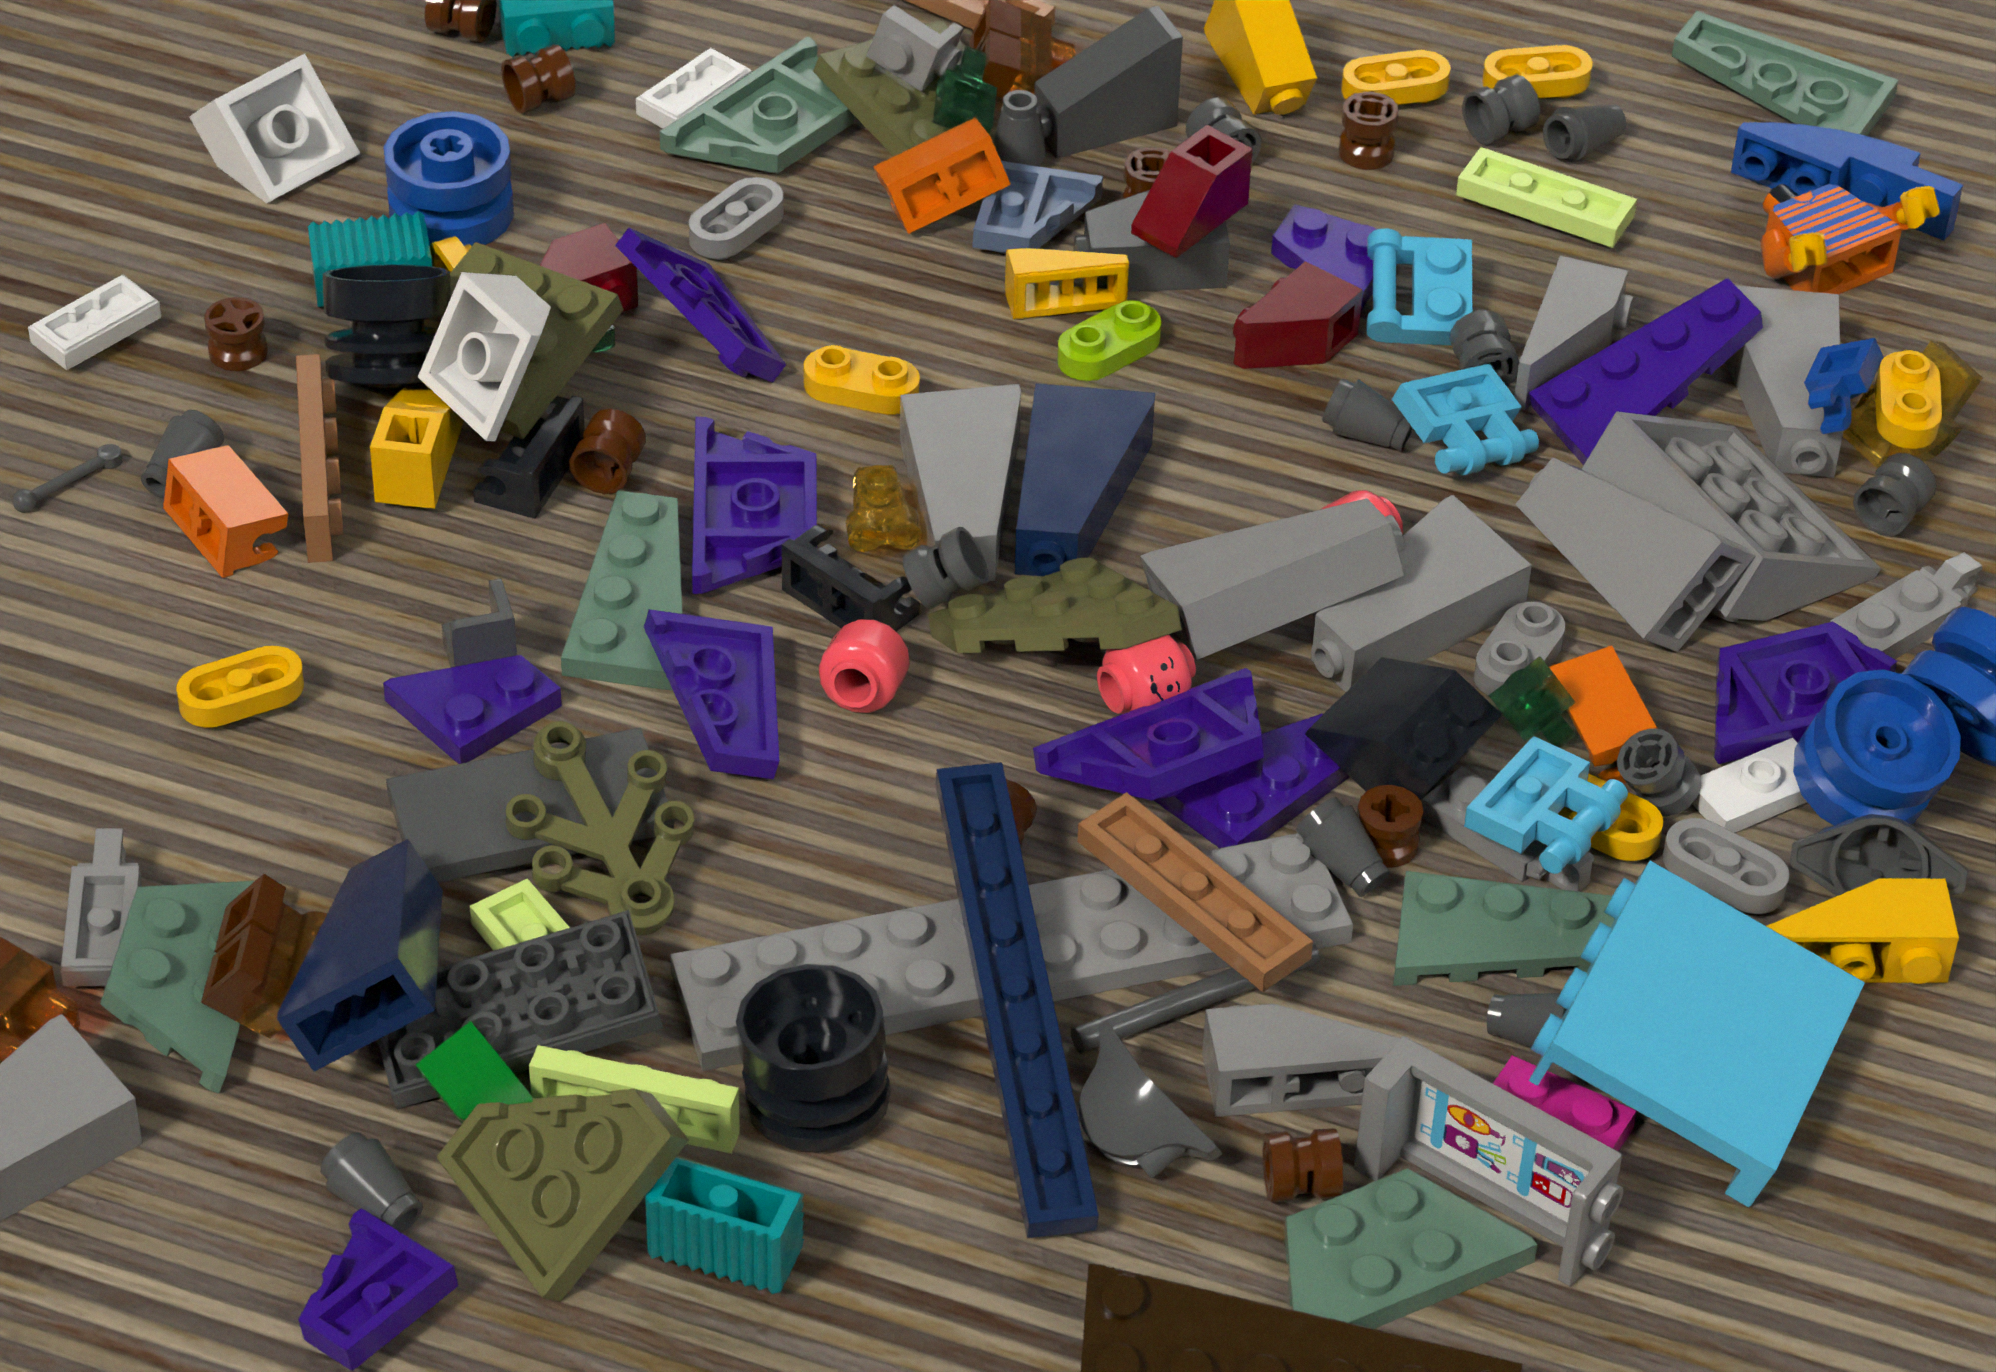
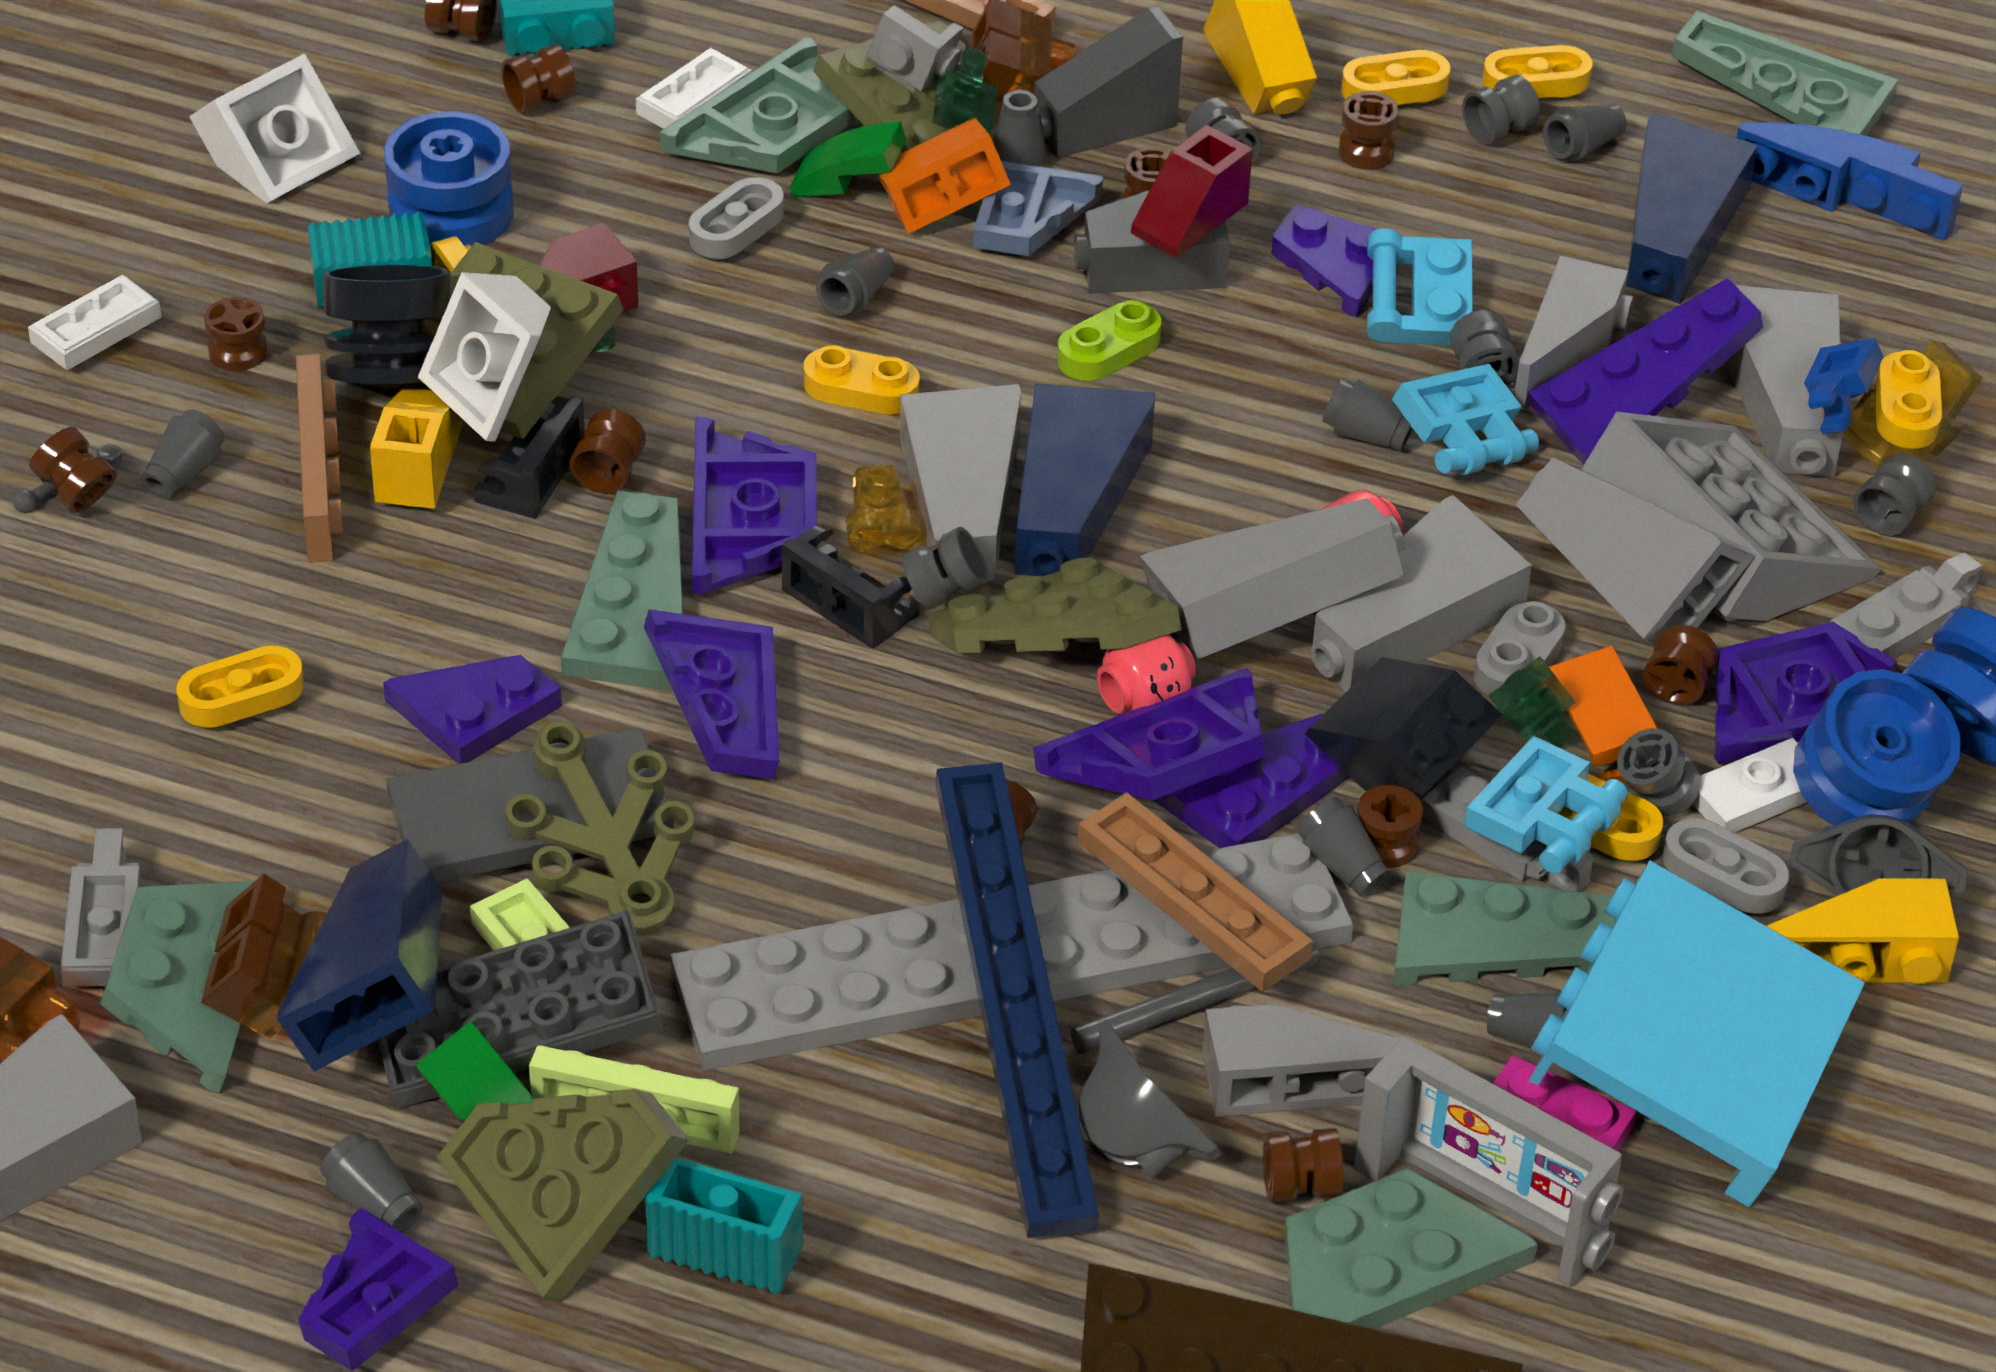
orange hinge [163,445,289,578] -> none
dark grey panel [441,578,517,667] -> none
dark purple wing [615,227,786,383] -> none
black wheel [736,964,891,1152] -> none
coral head [819,619,910,713] -> none
yellow slope [1005,248,1129,319] -> none
dark red slope [1233,261,1363,369] -> none
yellowish green plate [1456,147,1637,248] -> none
orange torso [1761,184,1940,294] -> none
none -> reddish brown wheel [29,427,117,513]
none -> green slope [789,121,907,197]
none -> dark grey cone [816,247,894,316]
none -> dark blue slope [1626,112,1758,304]
none -> reddish brown wheel [1643,625,1718,705]

